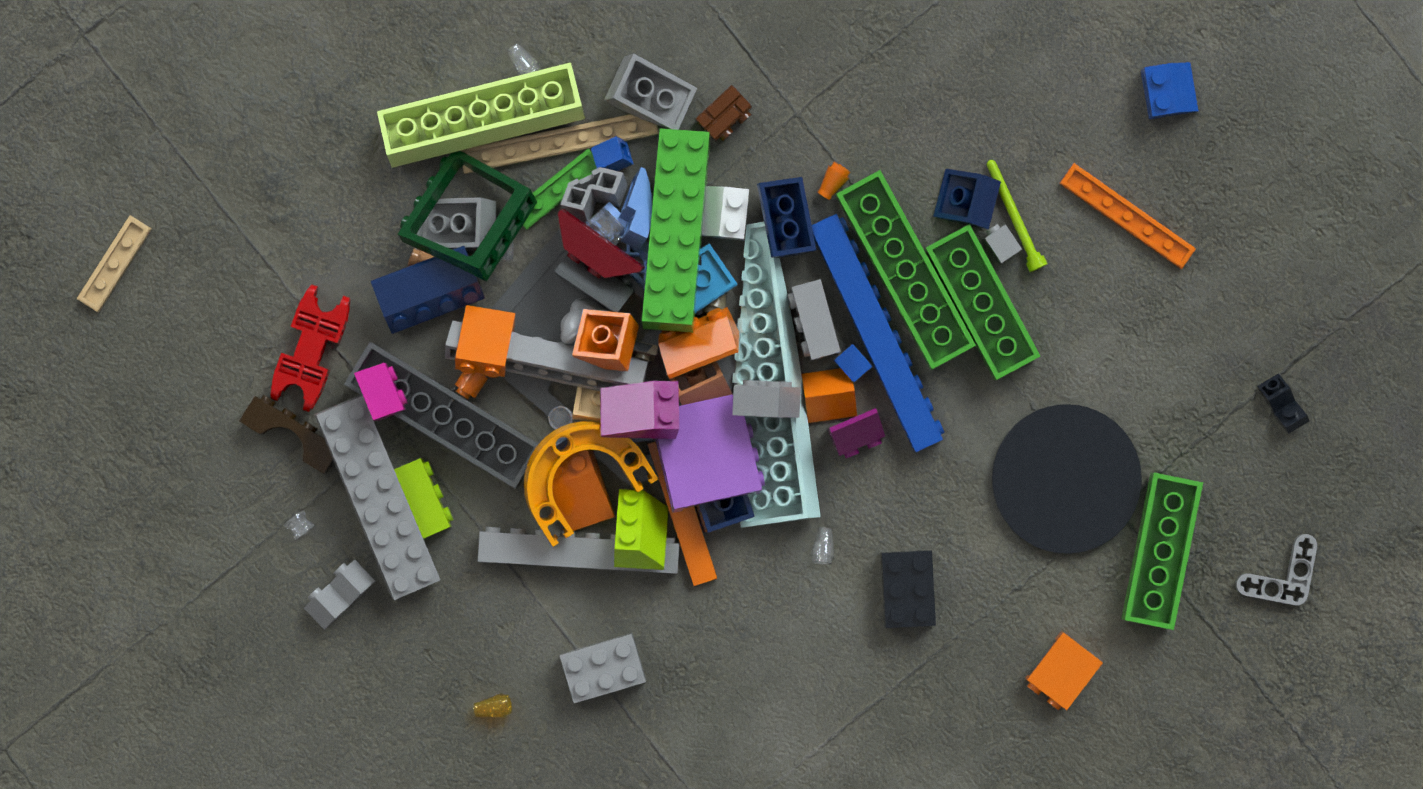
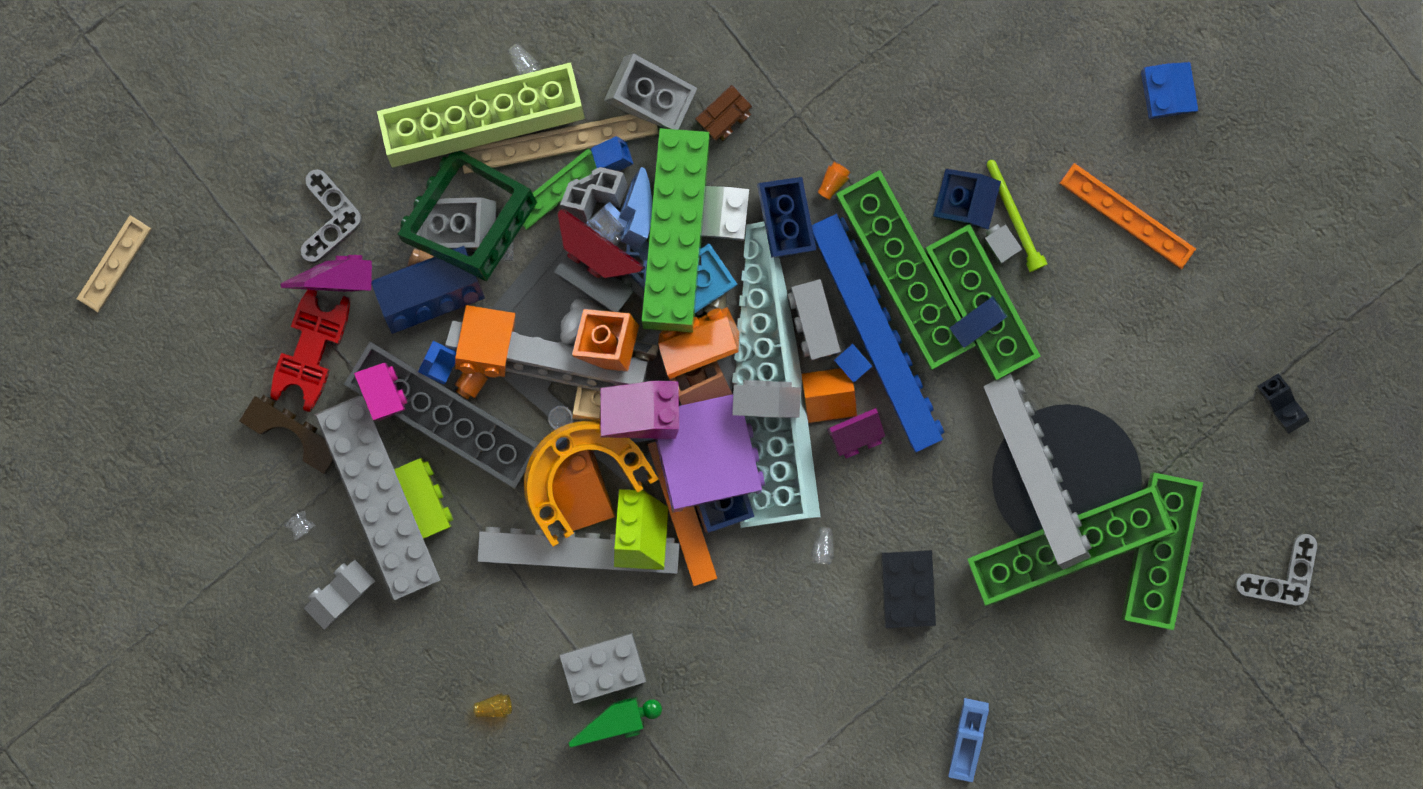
orange panel [1025,631,1103,710] -> none
none -> magenta slope [281,255,372,292]
none -> light grey beam [301,169,362,263]
none -> blue panel [418,341,456,384]
none -> green slope [569,696,662,747]
none -> medium blue slope [948,698,989,782]
none -> dark blue slope [950,296,1008,348]
none -> bright green brick [968,485,1176,606]
none -> light grey brick [983,374,1092,570]

